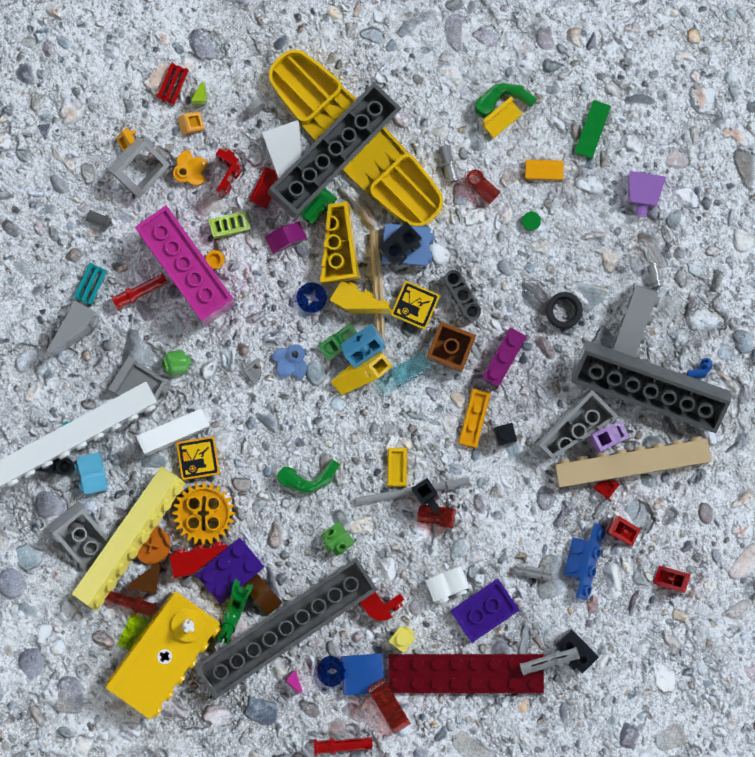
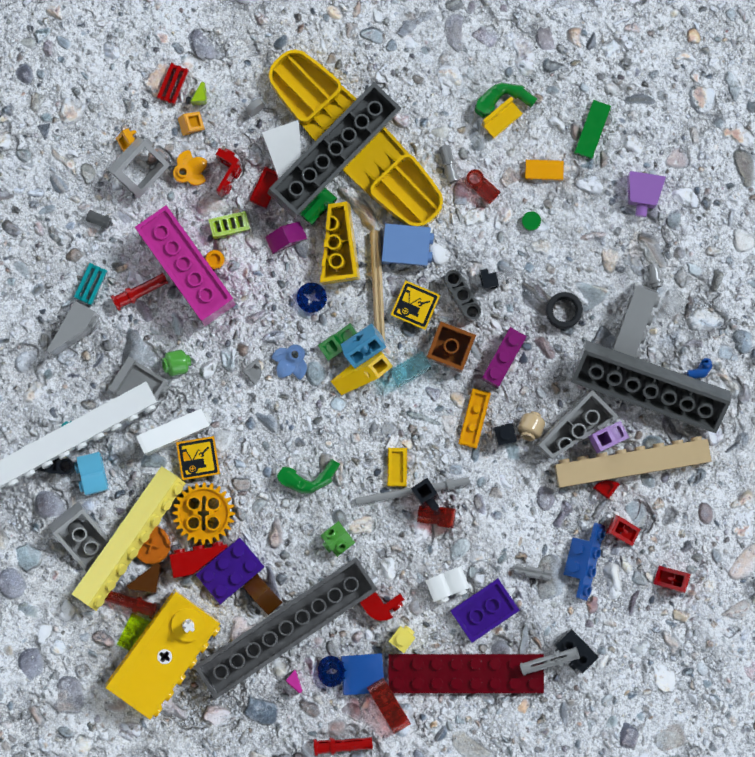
green piece [217,578,253,644] -> none
yellow slope [330,281,393,314] -> none
black brick [378,221,422,267] -> none
none -> leg [479,267,517,291]
none -> tan head [518,411,545,441]

